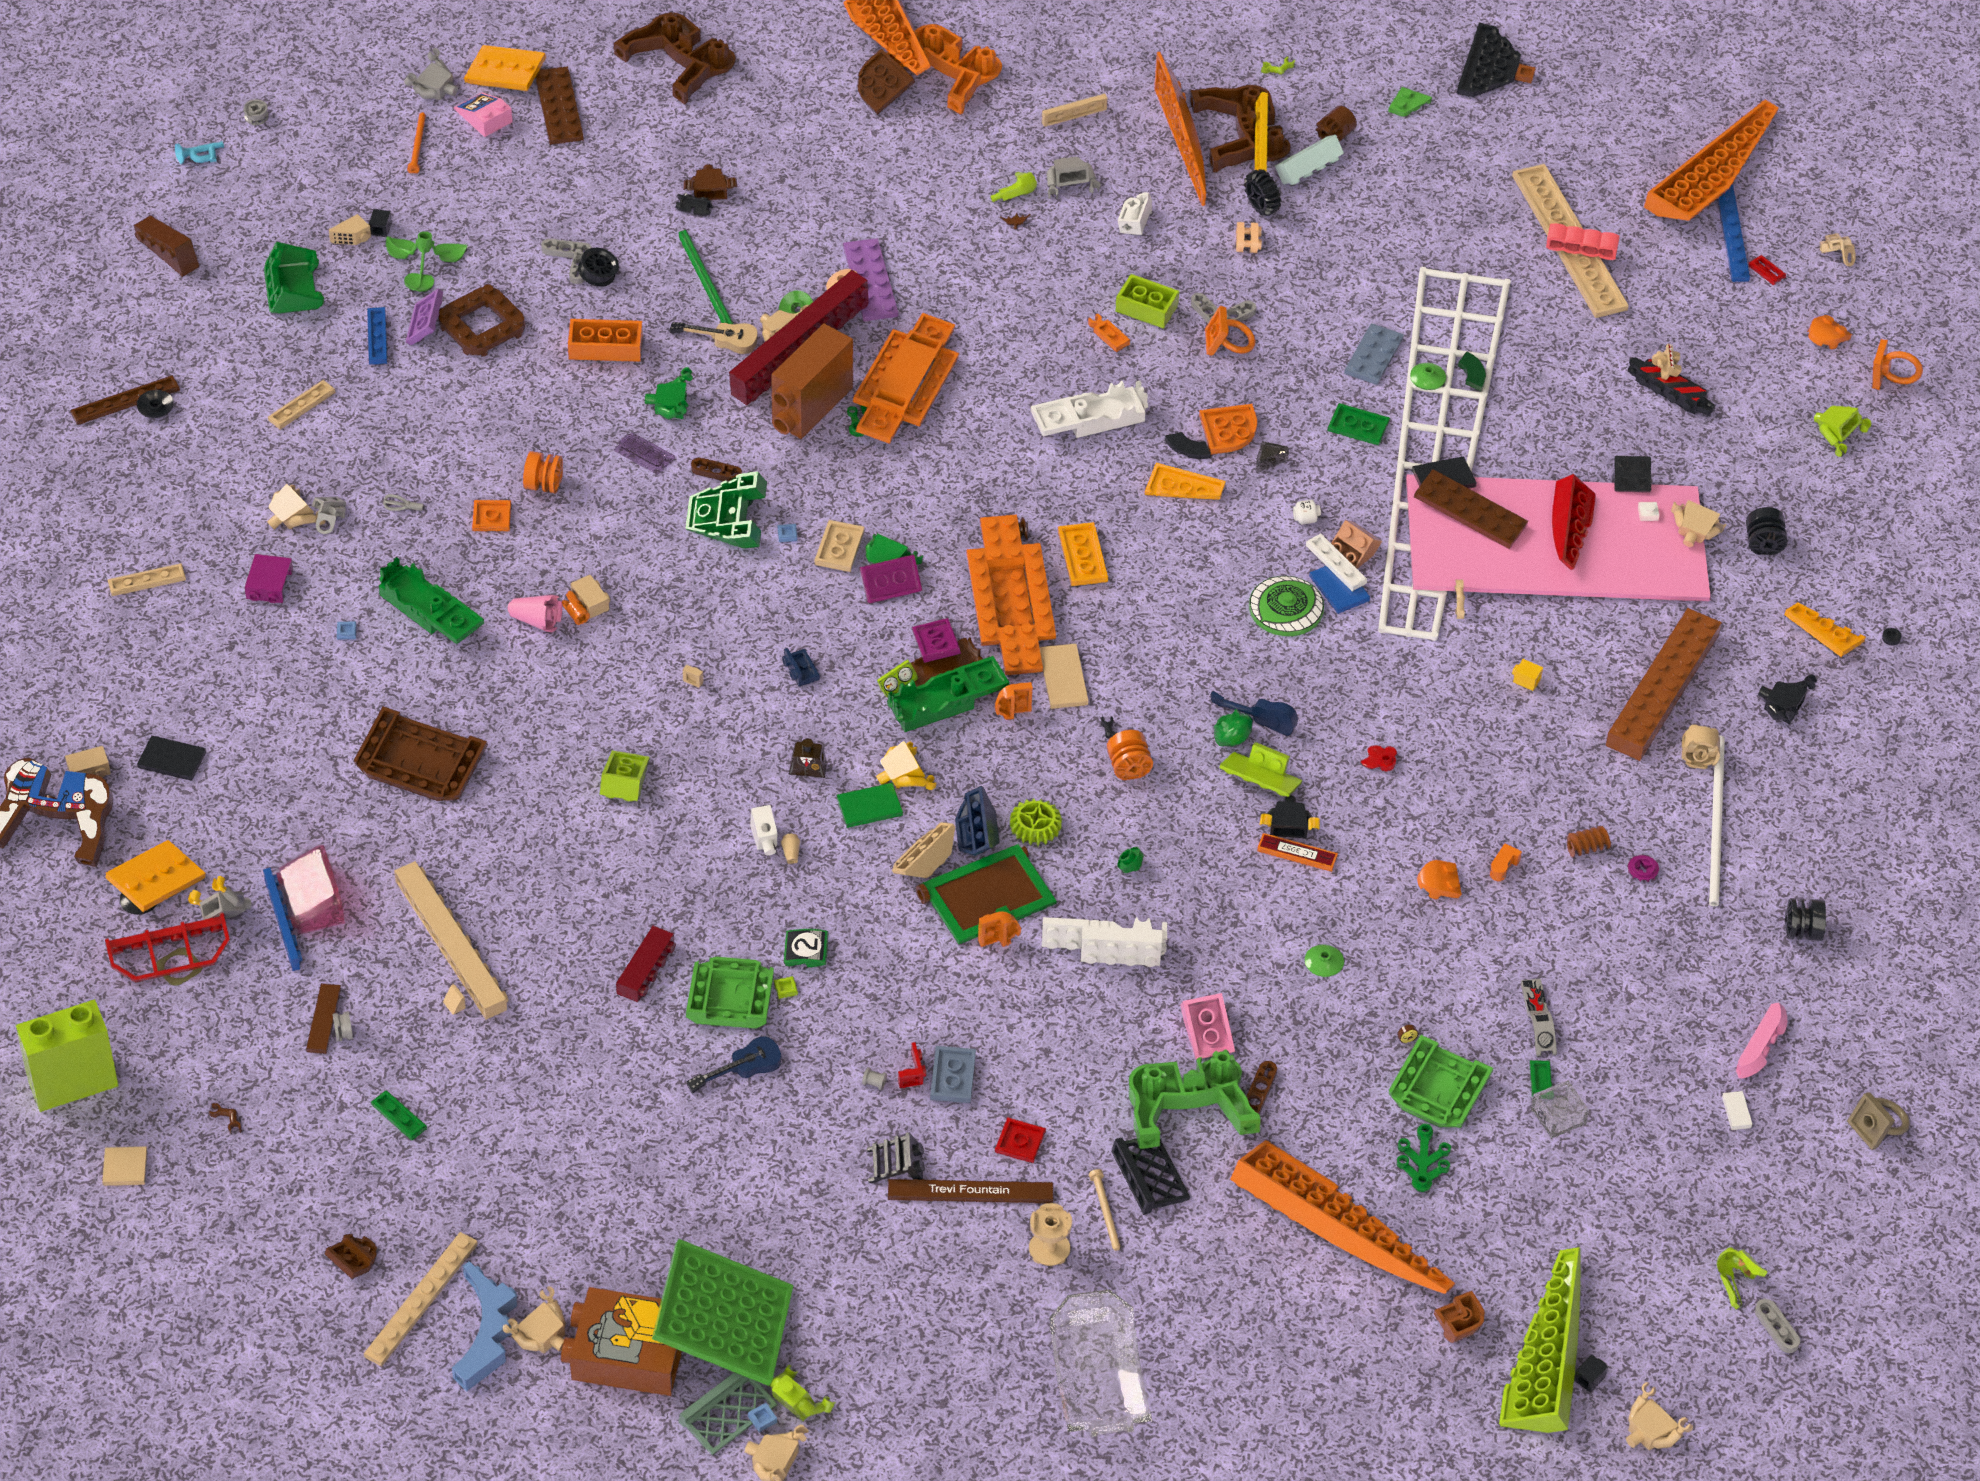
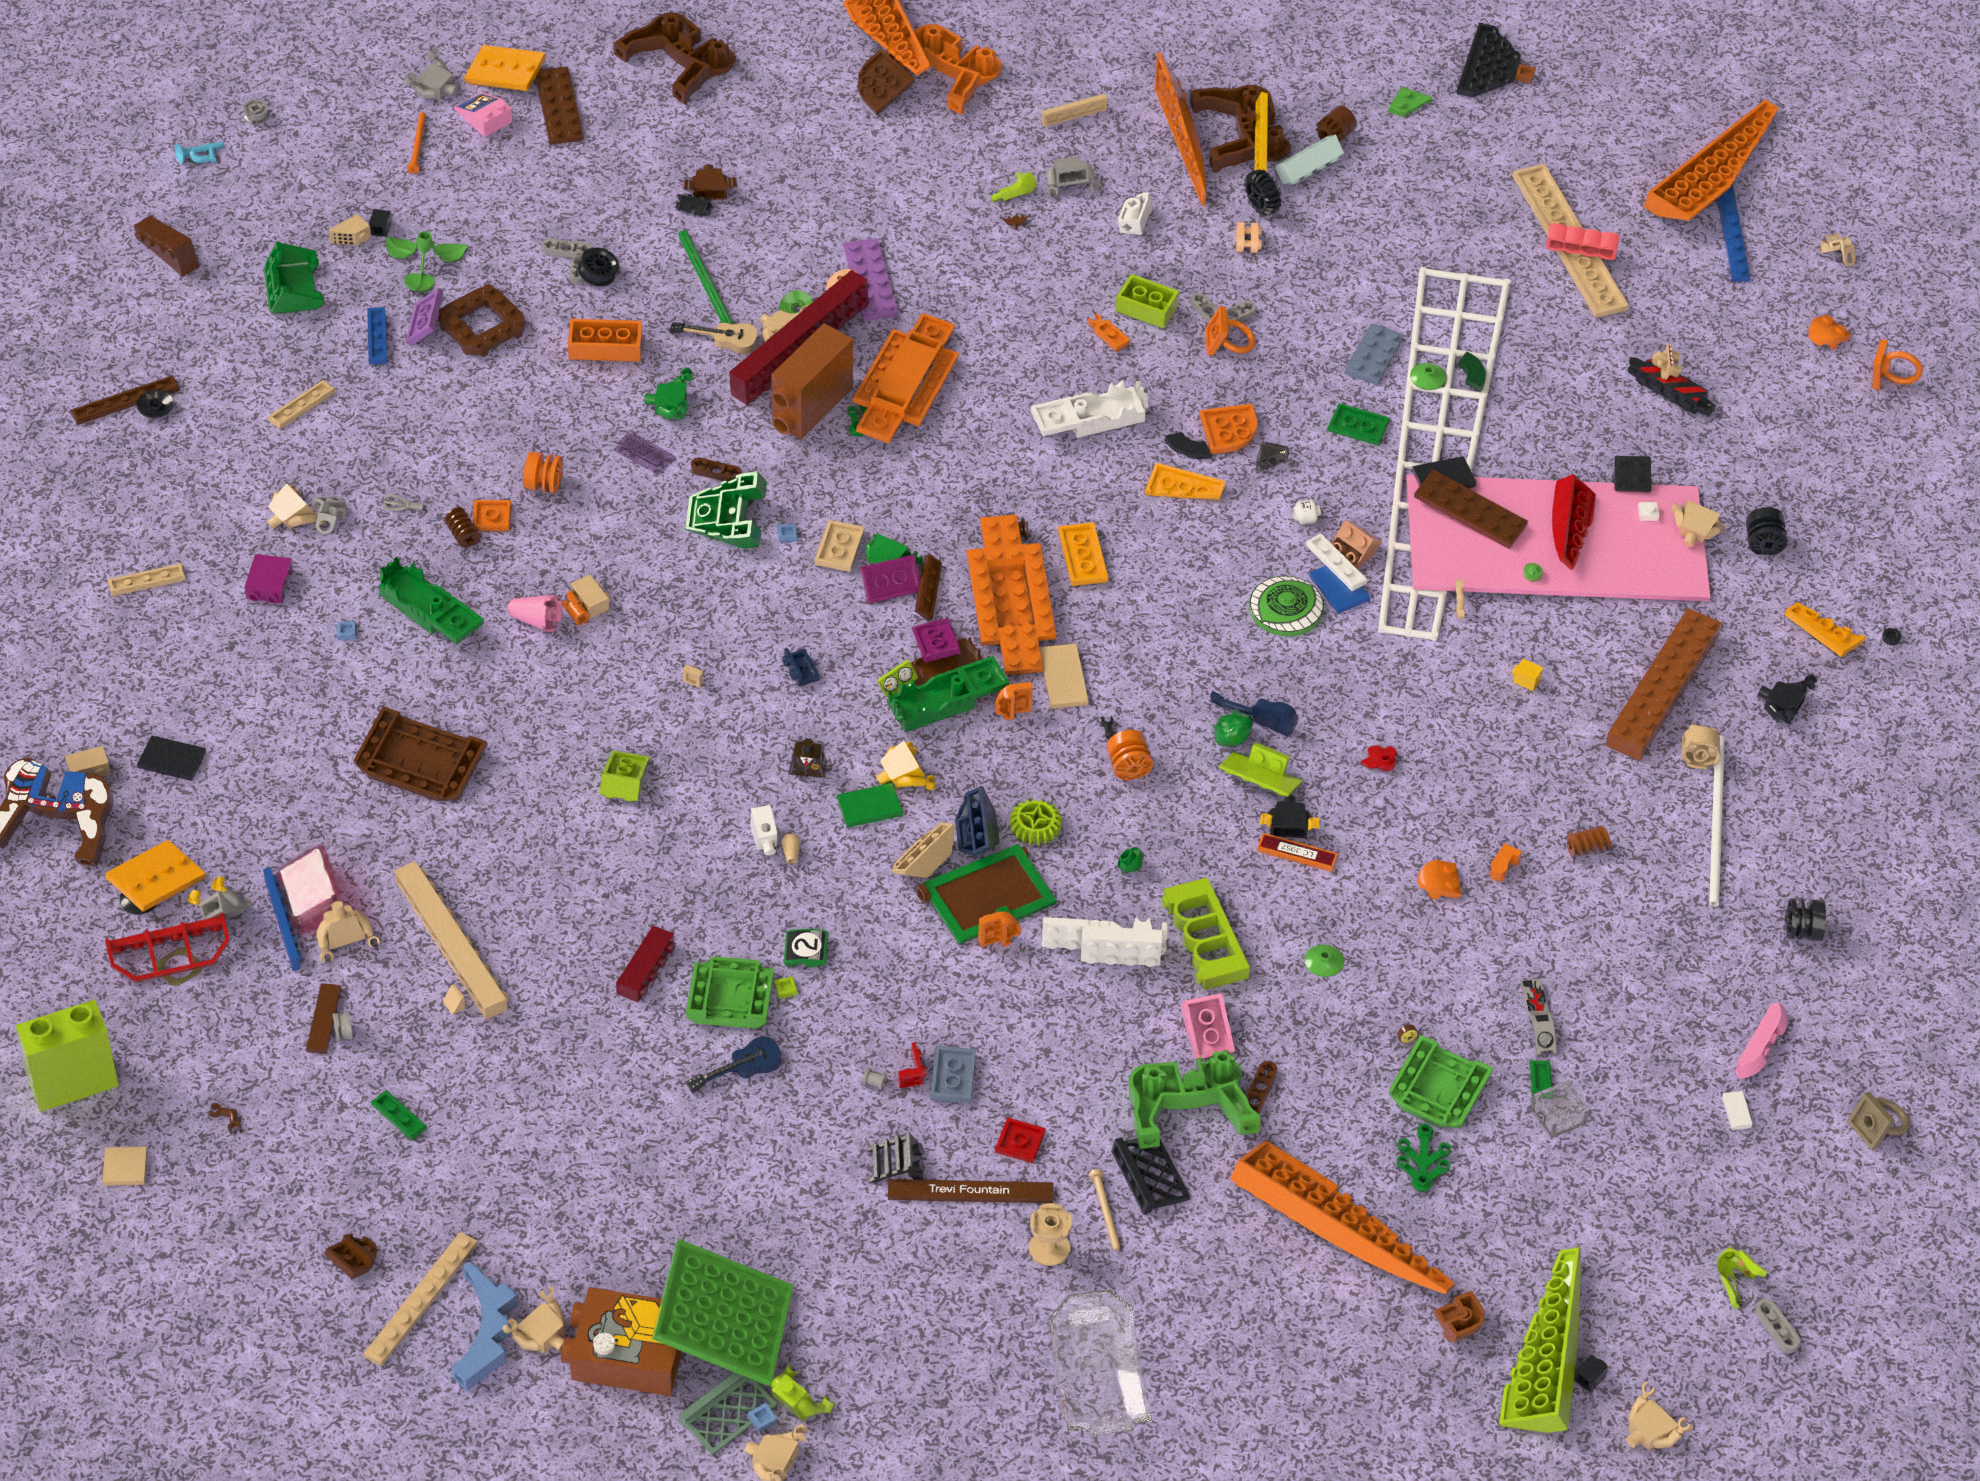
lime arm [1261,57,1295,75] -> none
magenta gear [1628,855,1659,882] -> none
red tile [1748,255,1786,286] -> none
lime torso [1814,405,1872,457] -> none
none -> tan torso [316,901,380,962]
none -> reddish brown piece [445,507,481,548]
none -> white tile [593,1333,615,1355]
none -> reddish brown tile [914,553,942,621]
none -> lime fence [1161,877,1250,990]
none -> bright green tile [1523,563,1543,581]

